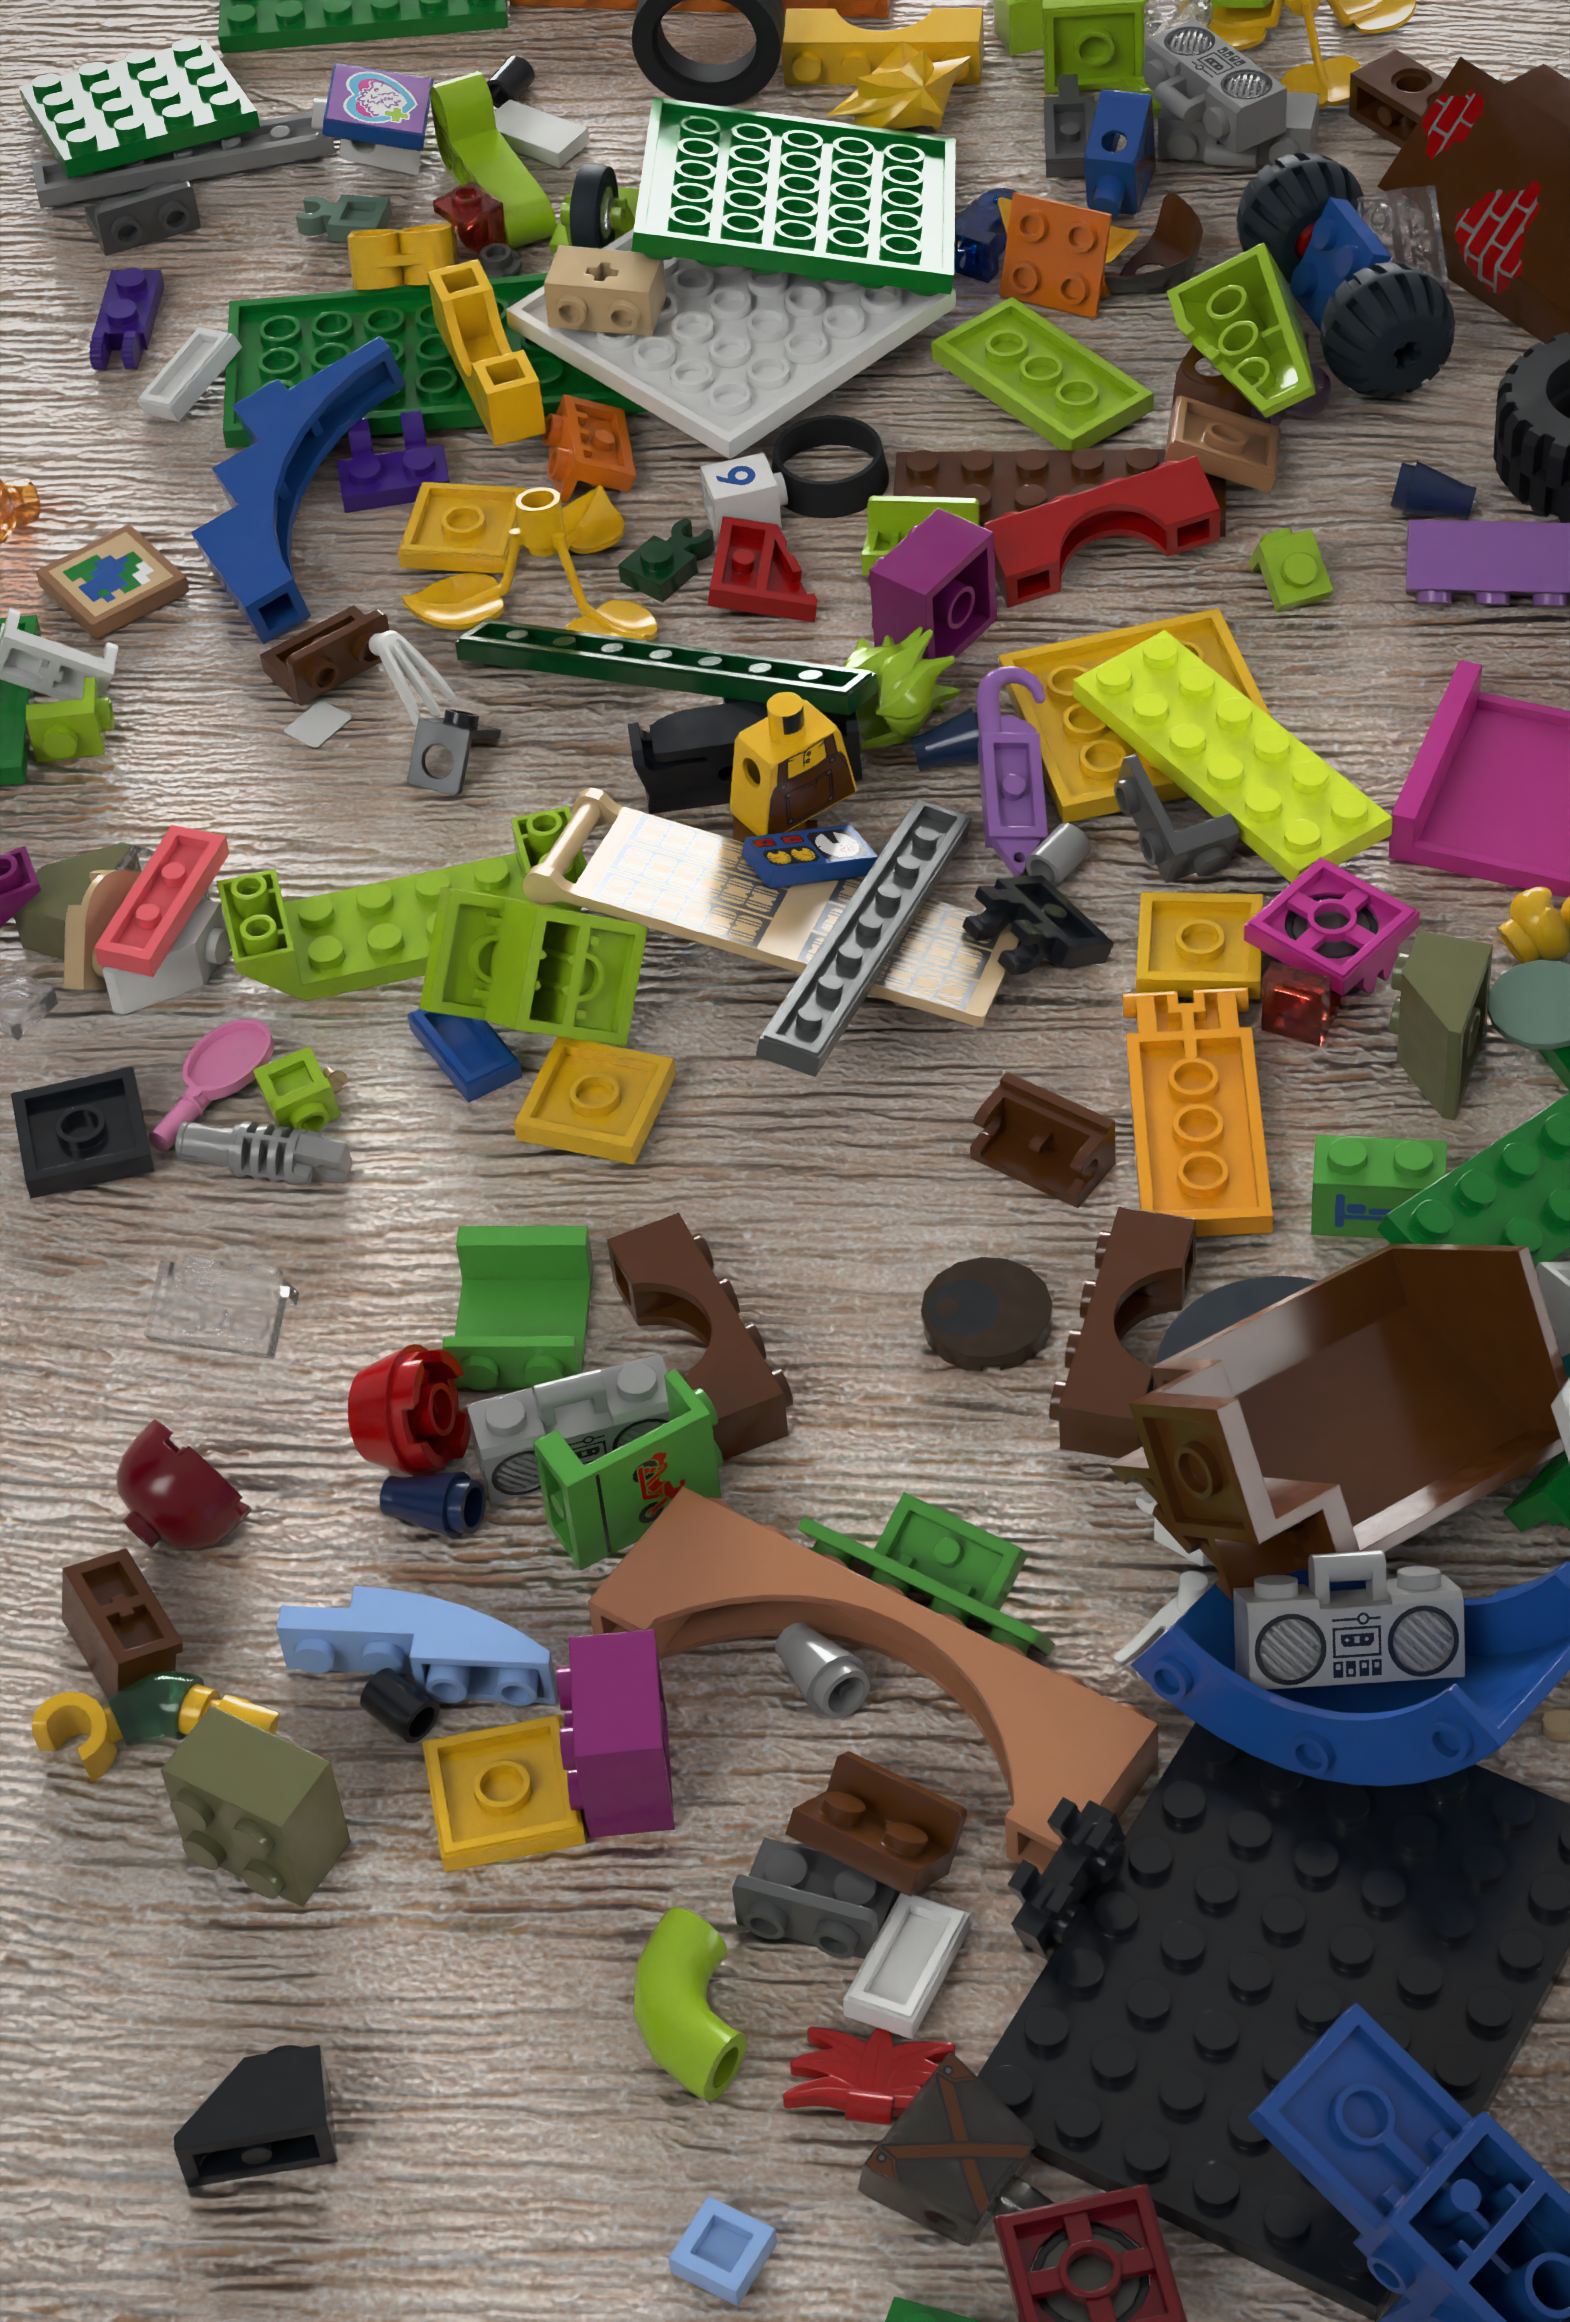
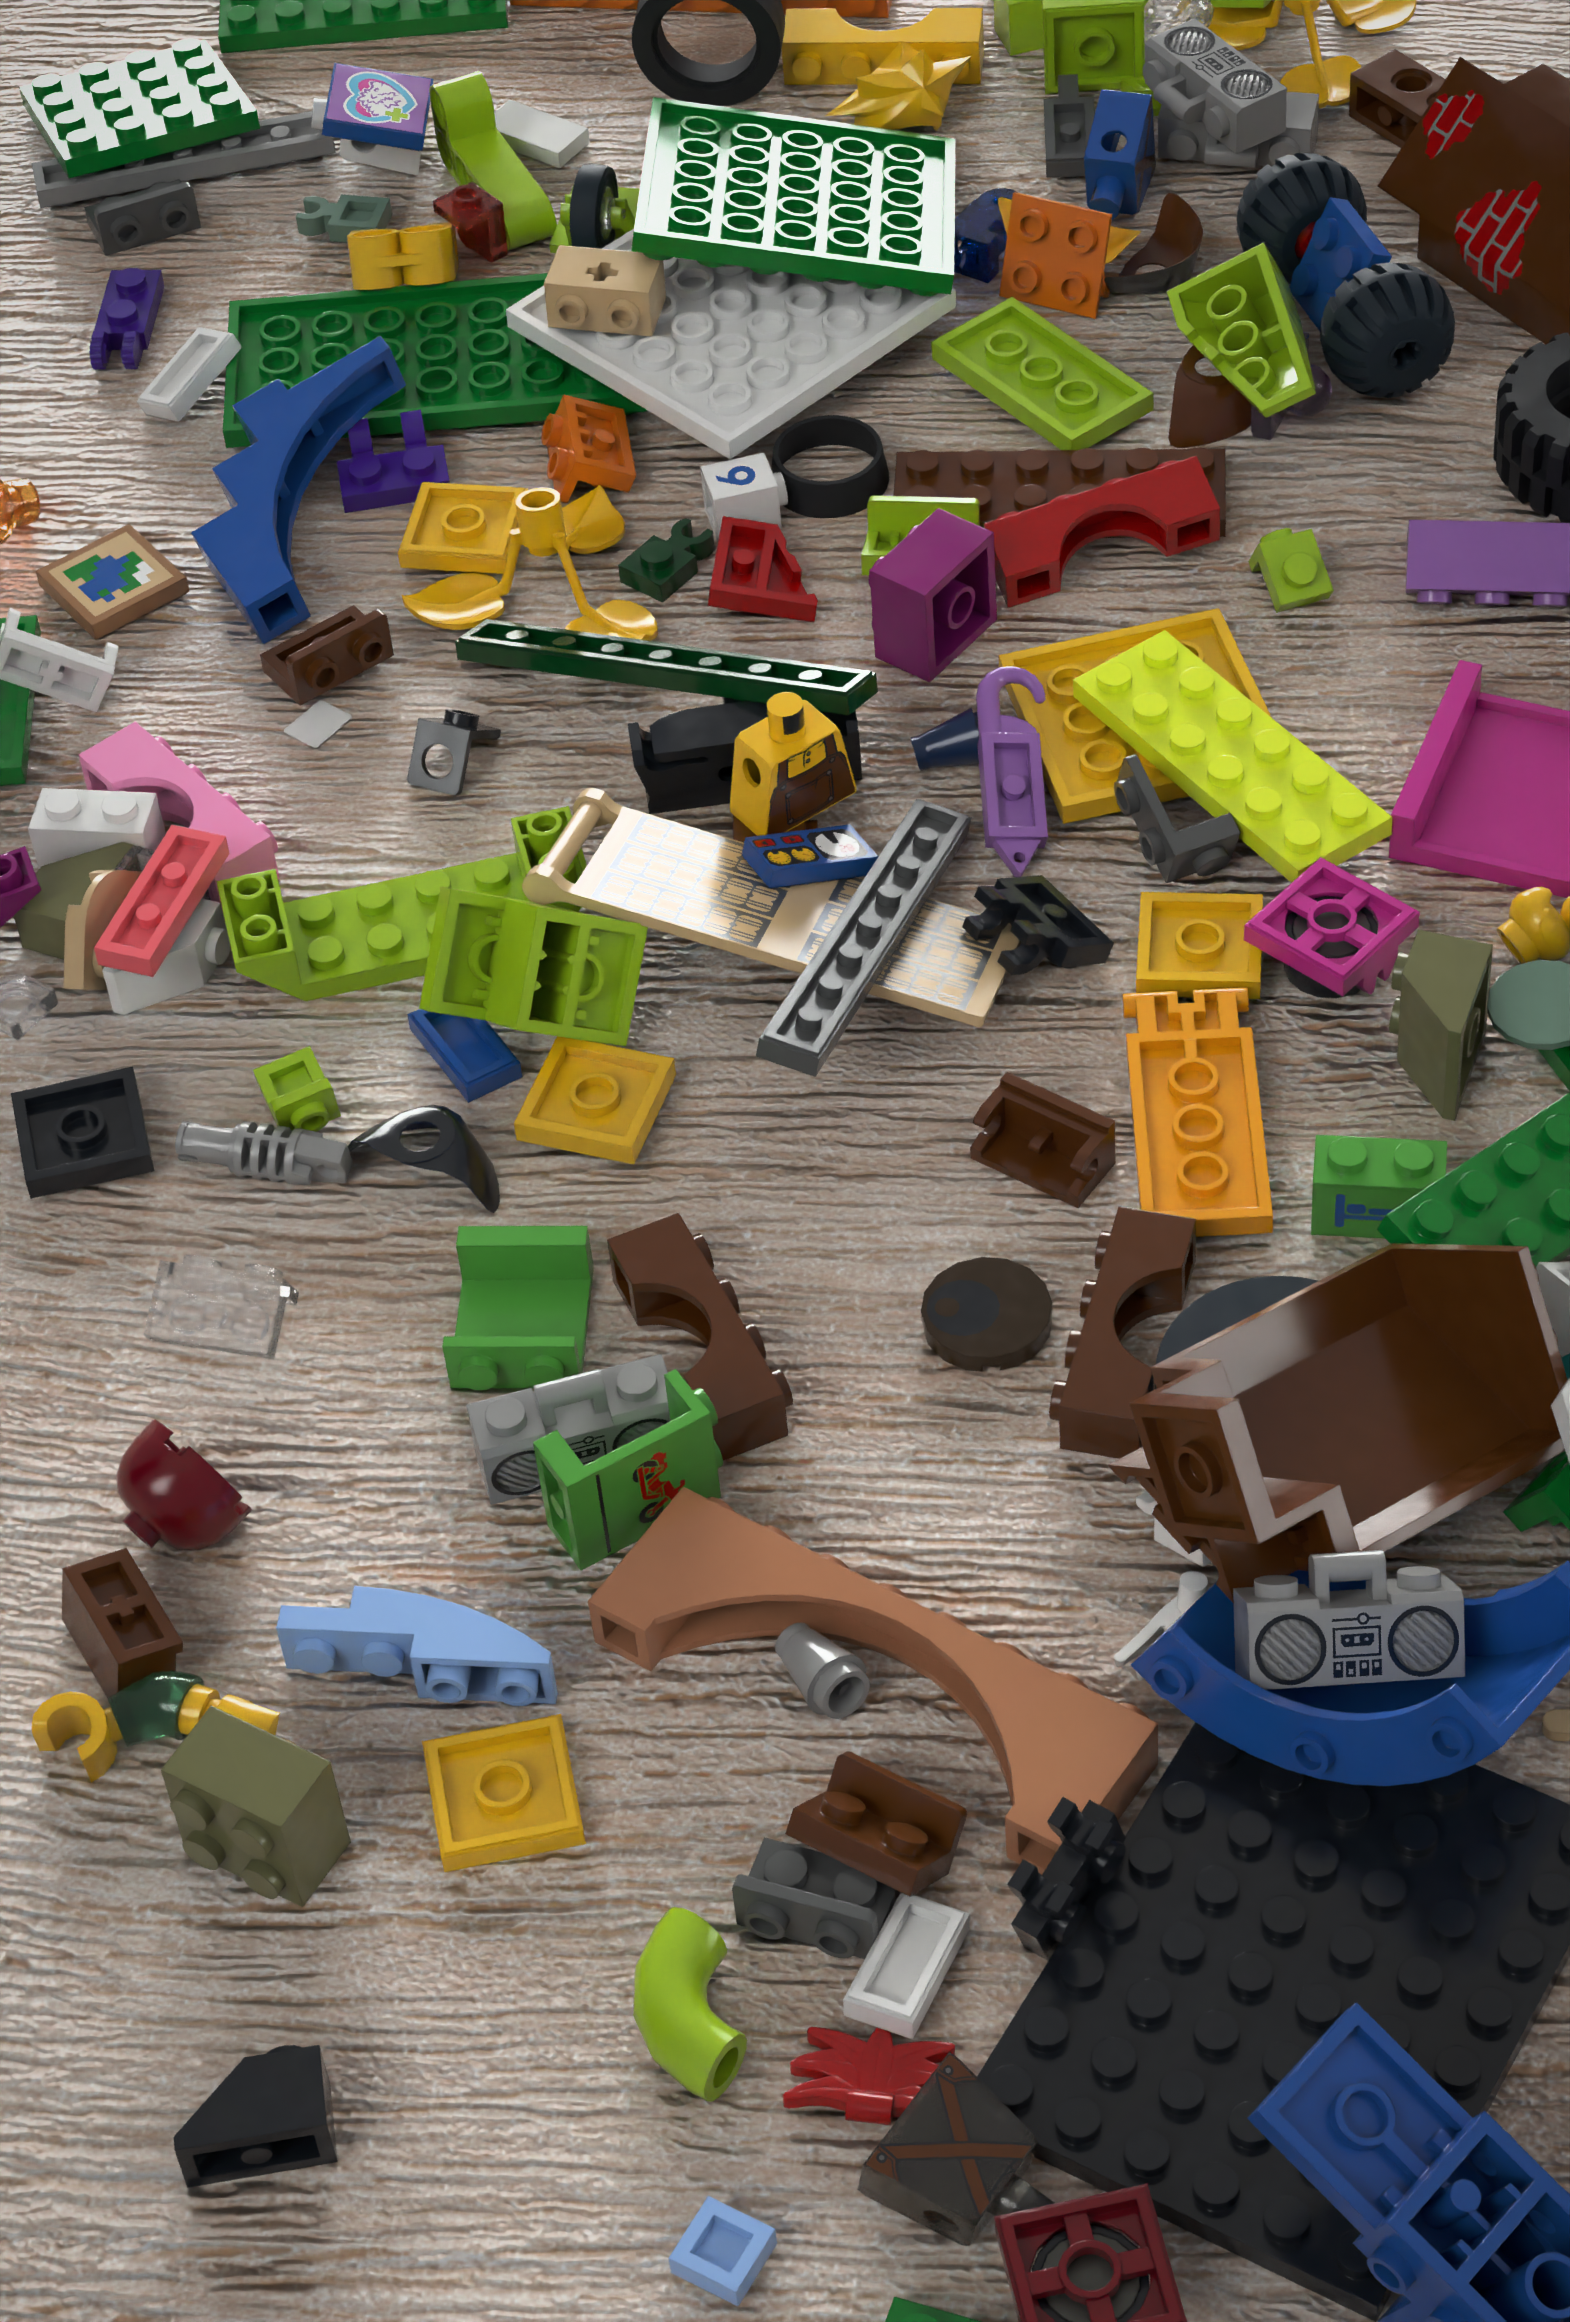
lime bracket [26,677,114,763] -> none
bright pink piece [149,1019,274,1151] -> none
tan piece [323,1067,347,1093] -> none
red cone [348,1344,471,1476] -> none
black hinge [360,1668,440,1743] -> none
white piece [369,630,456,726] -> none
dark blue cone [380,1472,486,1539] -> none
yellow arch [427,259,546,447] -> none
dark grey plate [474,243,522,278] -> none
black hinge [487,56,535,108] -> none
magenta brick [557,1629,675,1838] -> none
bright green bracket [798,1492,1055,1657] -> none
lime hair [842,626,960,750] -> none
light grey hinge [1025,823,1091,888] -> none
medium nougat tile [1164,395,1281,493] -> none
clear red bracket [1261,961,1341,1047] -> none
clear bracket [1357,186,1450,293] -> none
dark blue cone [1390,461,1477,520] -> none
none -> white brick [28,788,166,872]
none -> bright pink arch [79,721,280,912]
none -> black piece [348,1105,500,1213]

